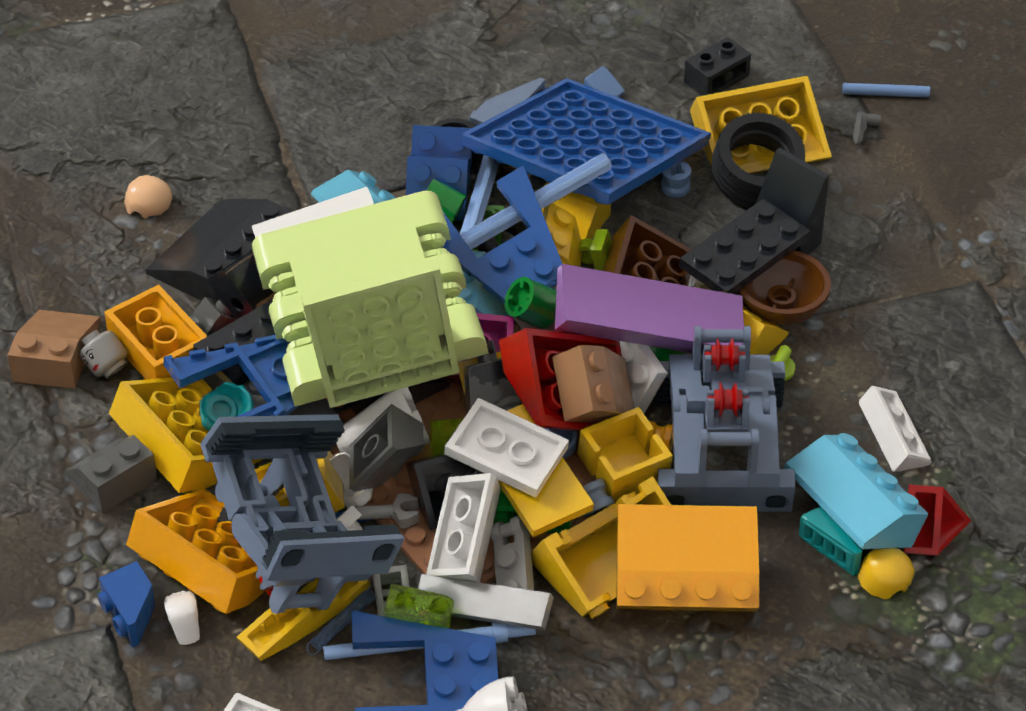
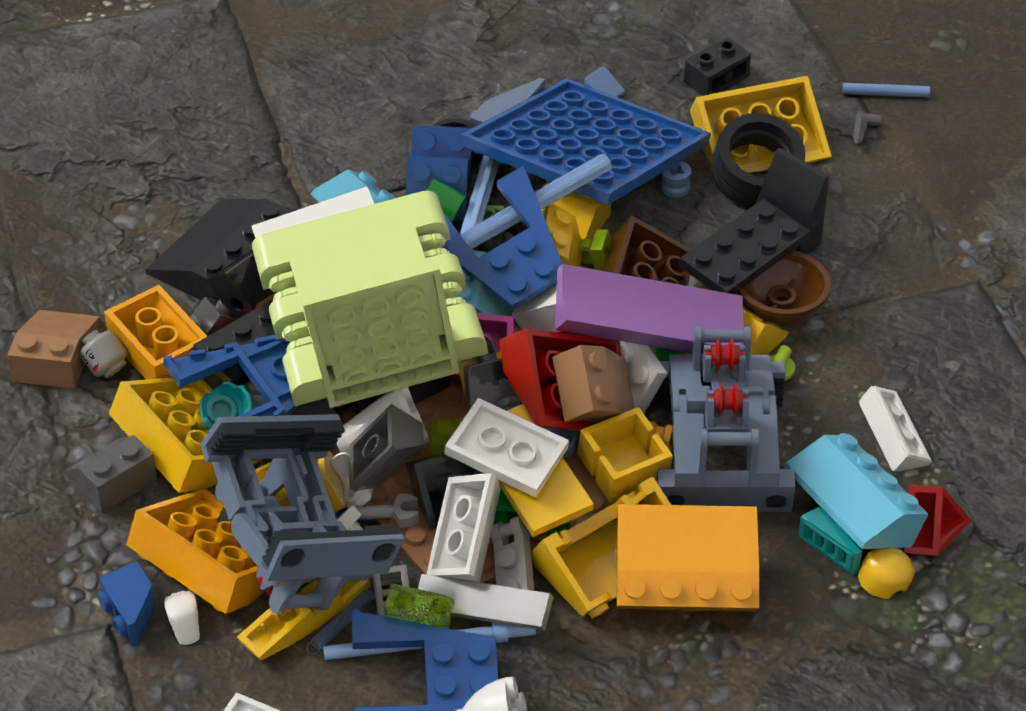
light nougat hair [124,175,172,219] -> none
green piece [504,277,557,329] -> none
sand blue wheel [582,478,615,518] -> none

